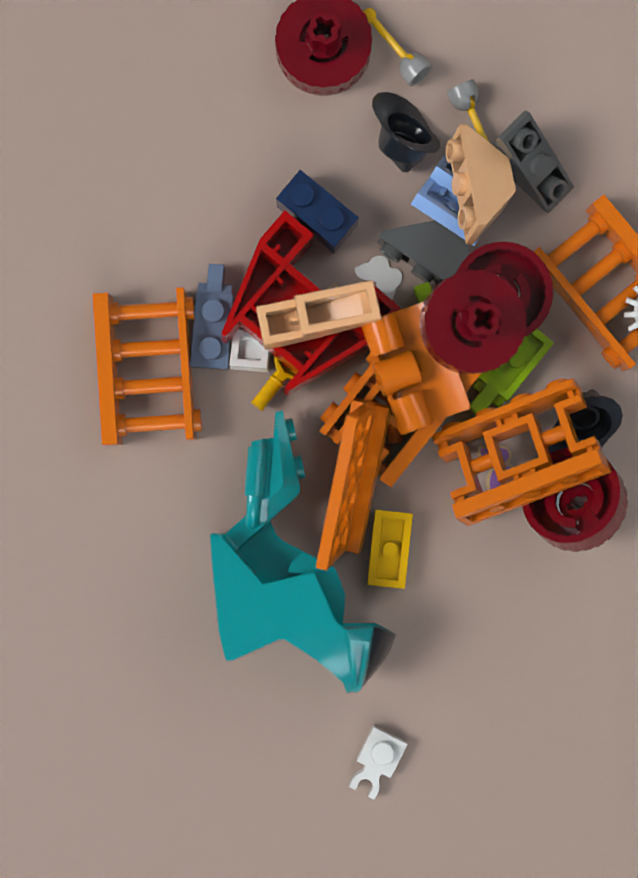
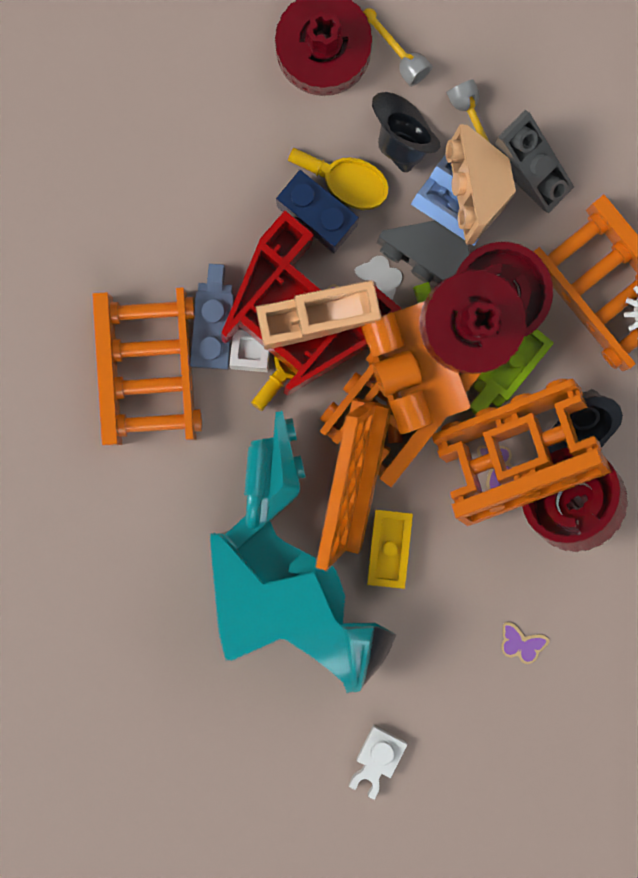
none -> yellow piece [287,147,389,210]
none -> medium lavender sticker [501,622,549,664]

